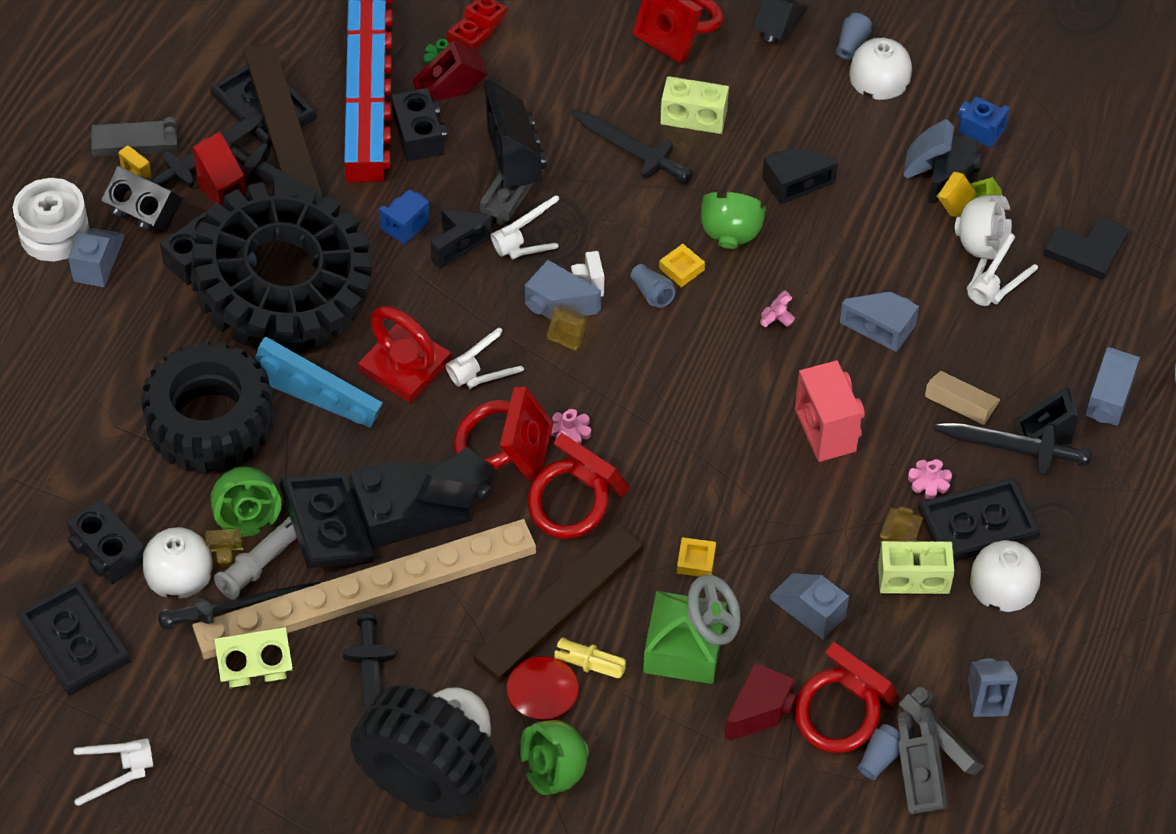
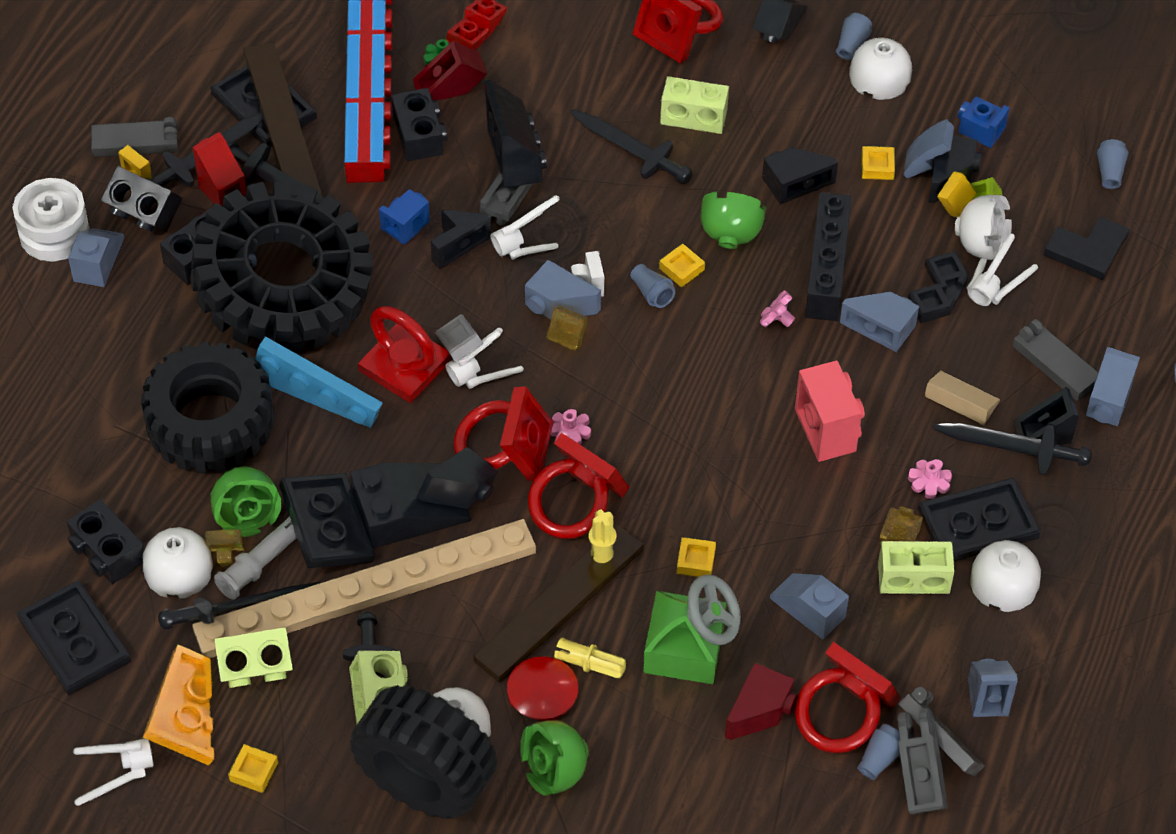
none -> light orange wing [143,645,214,766]
none -> yellow tile [228,745,278,793]
none -> yellowish green brick [349,651,407,724]
none -> light grey tile [435,315,484,362]
none -> light yellow axle [589,509,617,563]
none -> black brick [805,192,852,321]
none -> yellow tile [861,146,895,180]
none -> black tile [908,251,968,323]
none -> dark grey hinge [1012,319,1098,401]
none -> sand blue cone [1097,139,1128,189]

